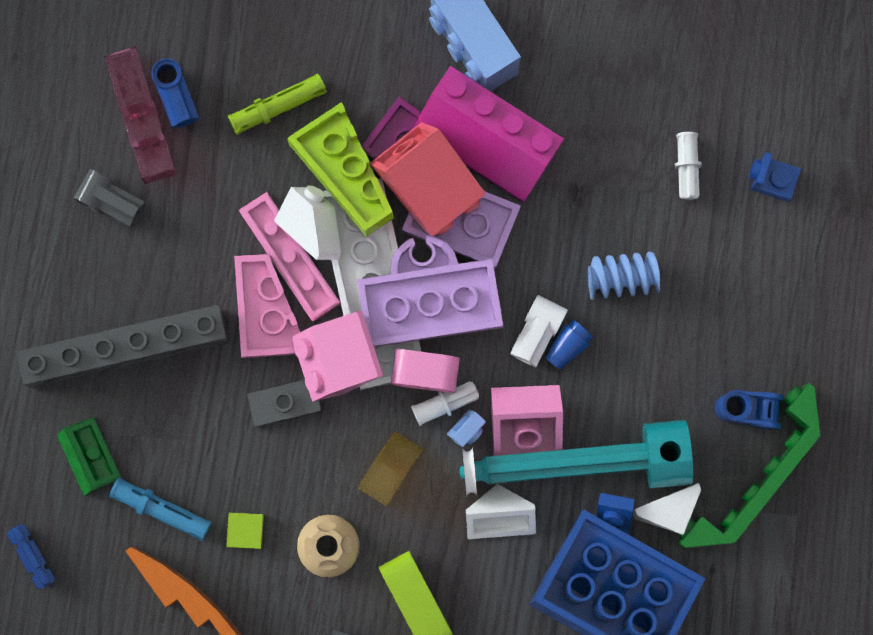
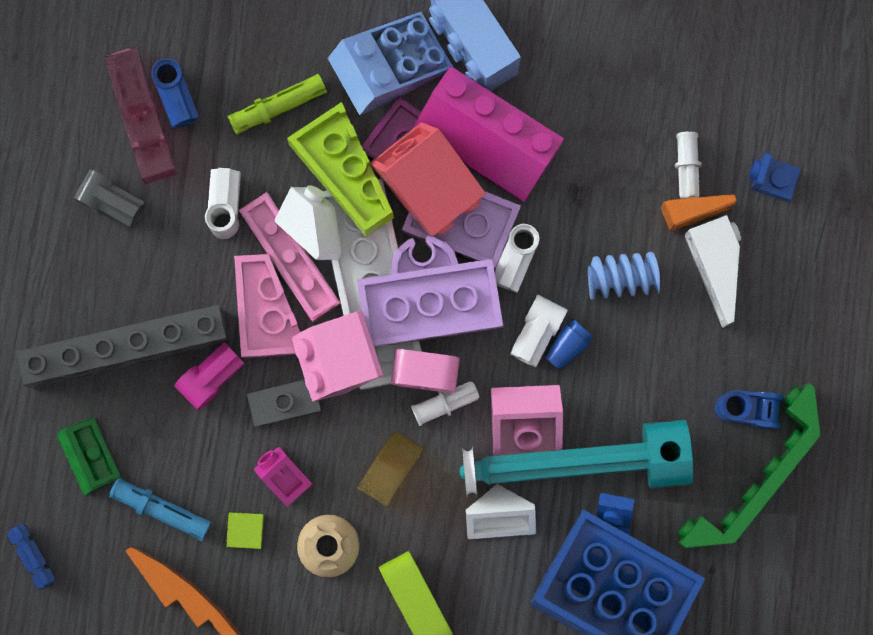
light blue plate [447,409,486,447] -> none
white slope [633,483,701,535] -> none
none -> dark pink piece [174,342,245,411]
none -> white piece [205,168,241,239]
none -> dark pink bracket [254,447,312,507]
none -> light blue slope [328,12,453,115]
none -> white piece [495,224,539,293]
none -> orange slope [661,195,737,231]
none -> white slope [684,215,741,328]

